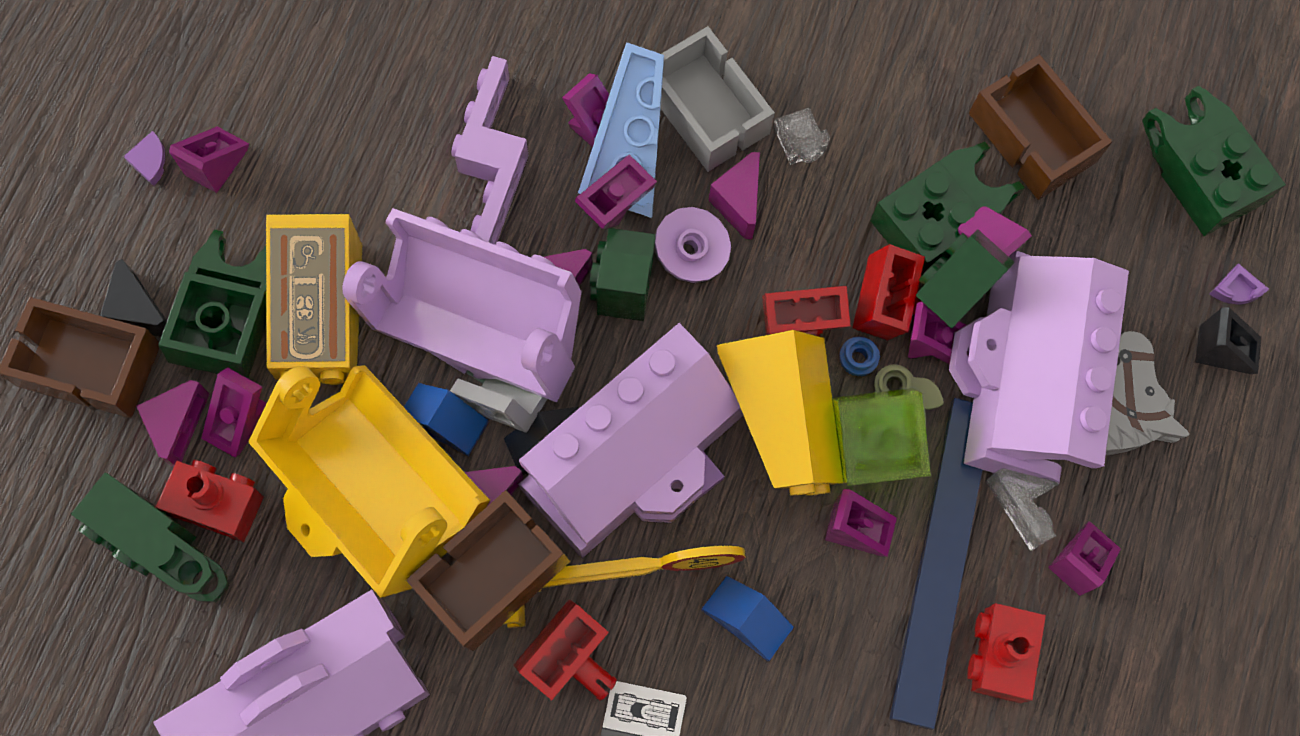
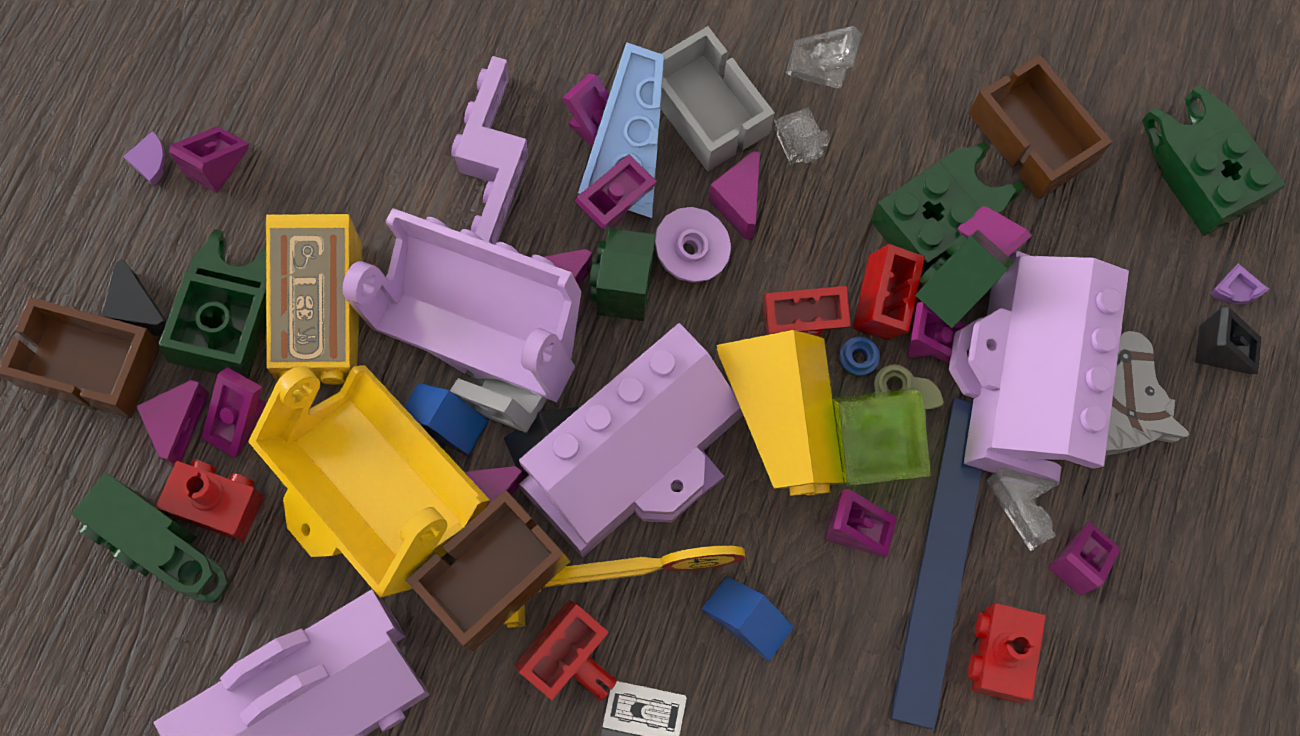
none -> clear slope [786,26,862,88]

